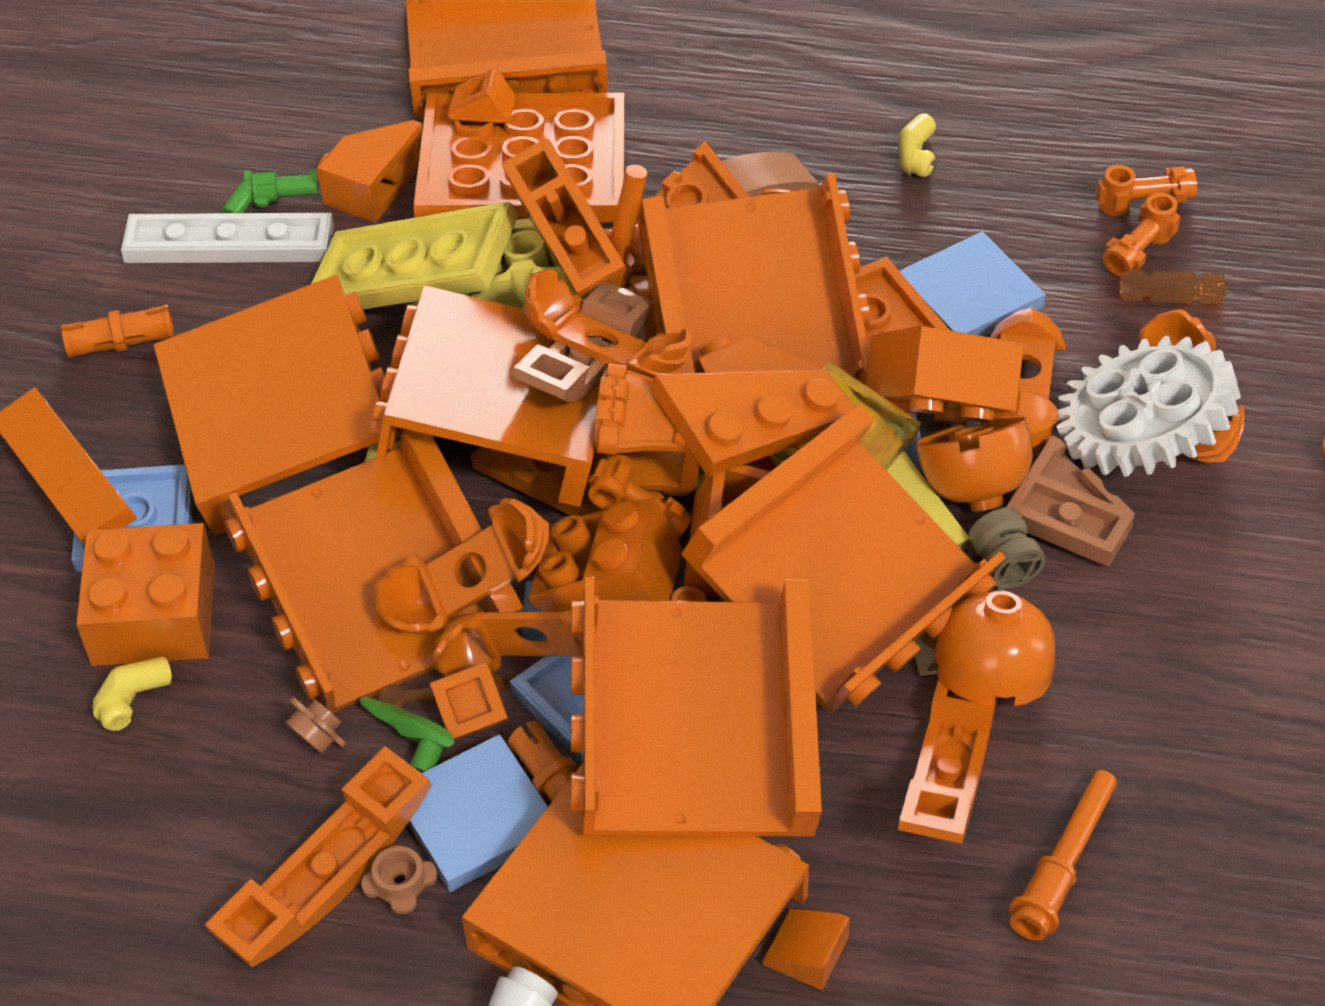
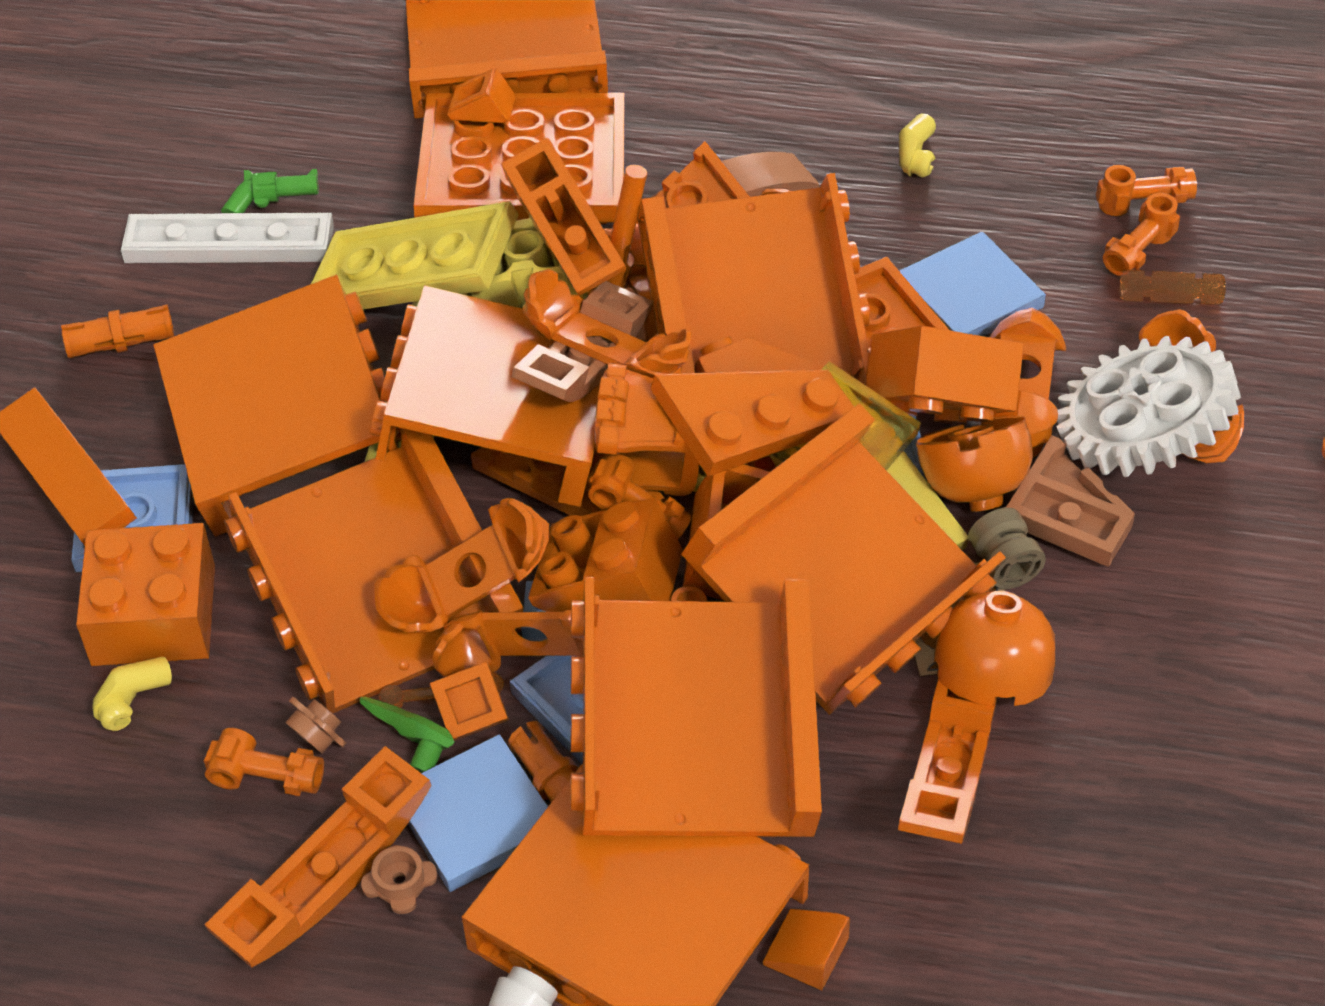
orange slope [317,120,423,223] -> none
orange pin [1009,770,1117,941] -> none
none -> orange bar [204,728,324,796]

